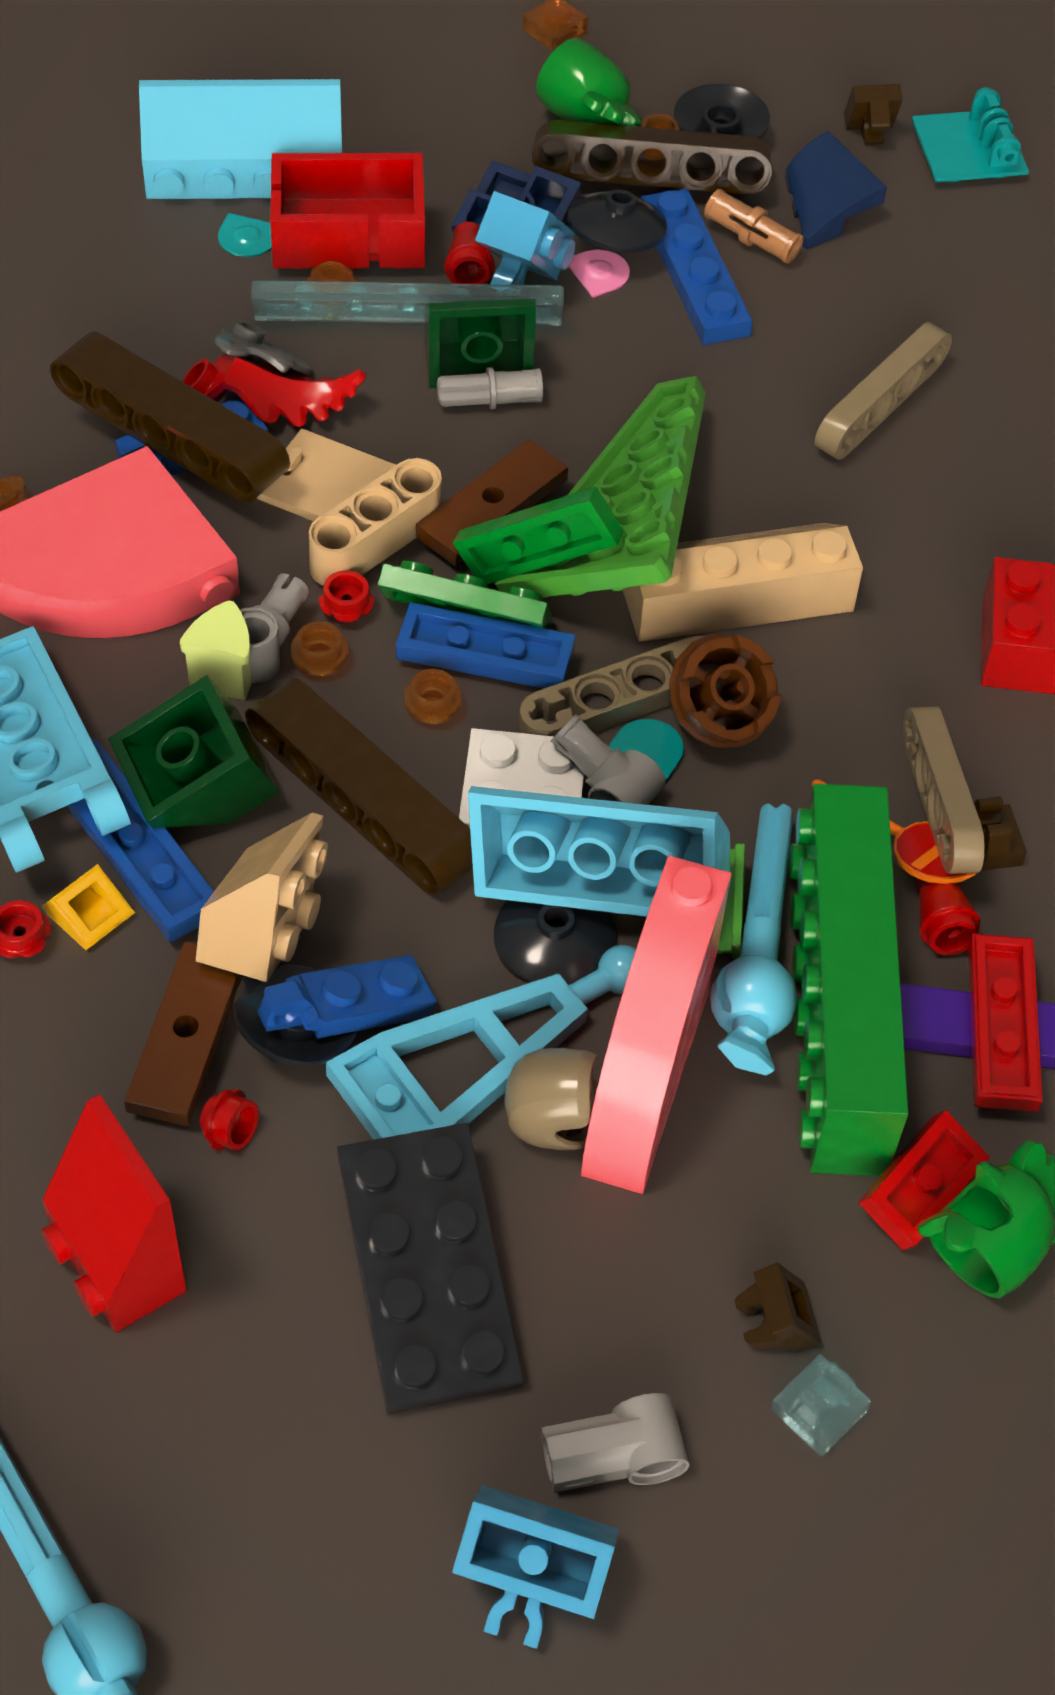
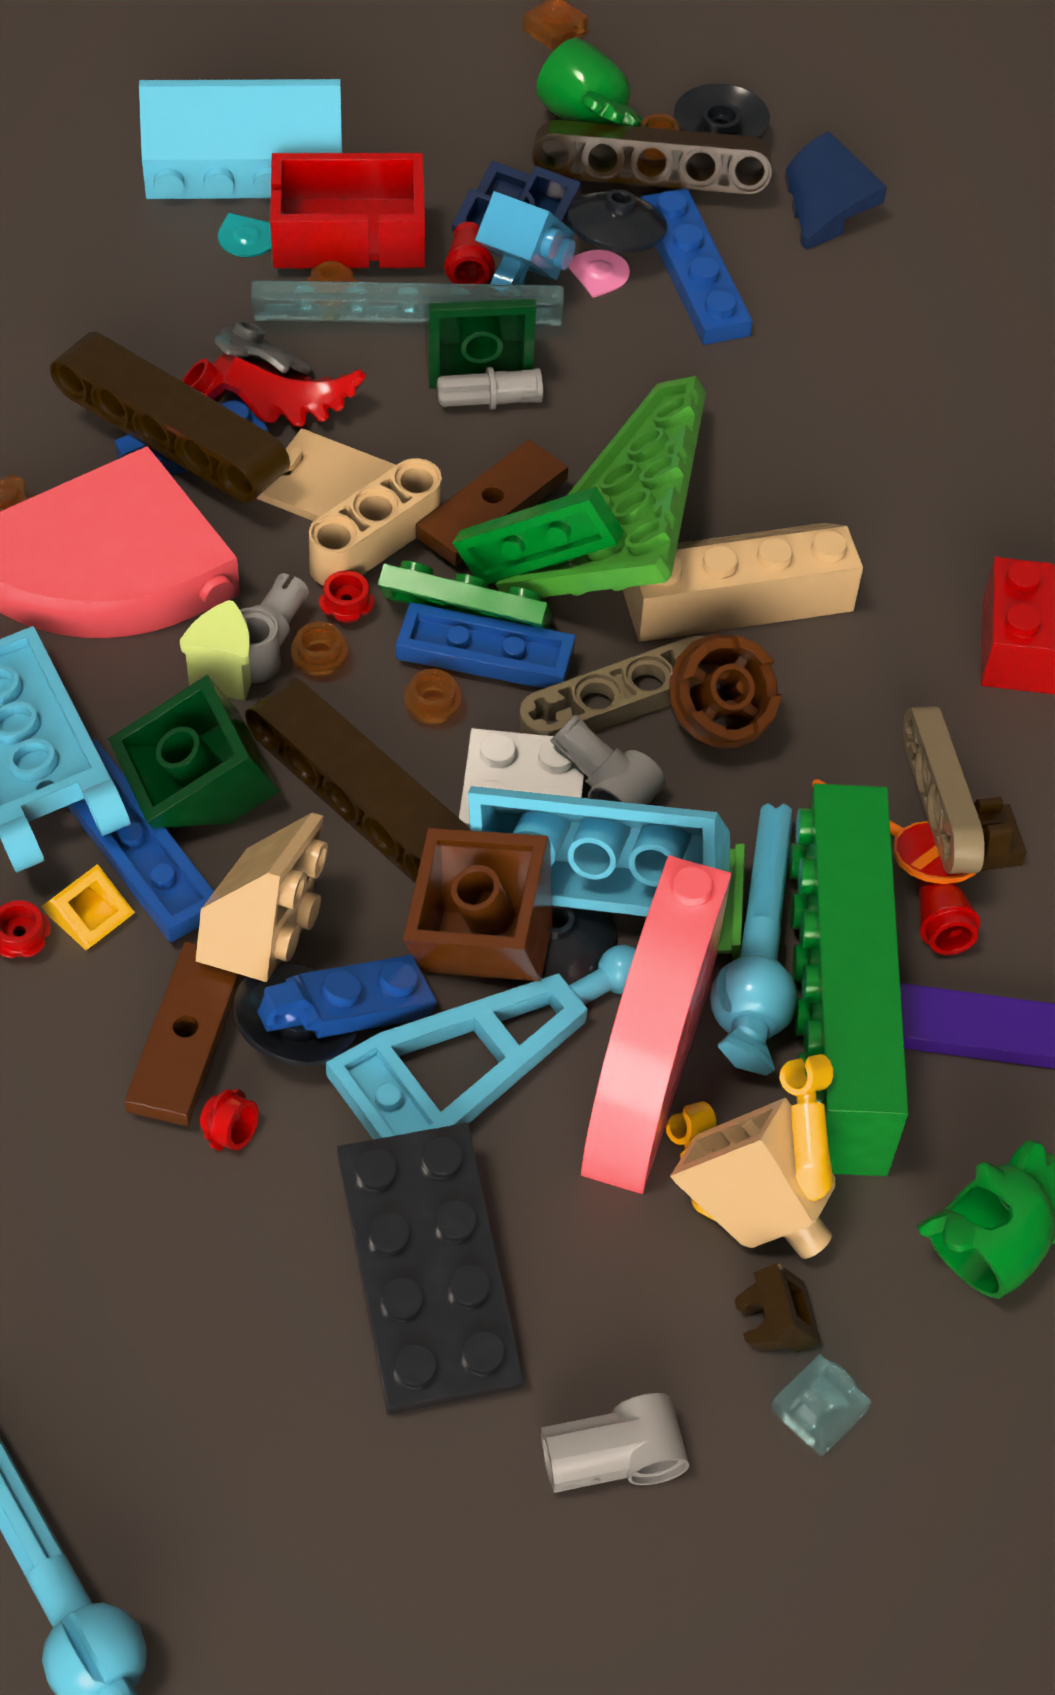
red slope [40,1094,187,1333] -> none
dark azure brick [452,1485,619,1649] -> none
dark tan helmet [505,1048,597,1150] -> none
teal piece [608,719,684,782] -> none
medium nougat pin [704,189,804,264] -> none
dark tan beam [814,322,953,460] -> none
dark brown tile [844,84,903,145] -> none
red plate [857,1110,990,1251] -> none
teal hinge [911,87,1029,183] -> none
red tile [968,933,1043,1112] -> none
none -> reddish brown slope [403,828,552,982]
none -> tan torso [666,1054,836,1259]

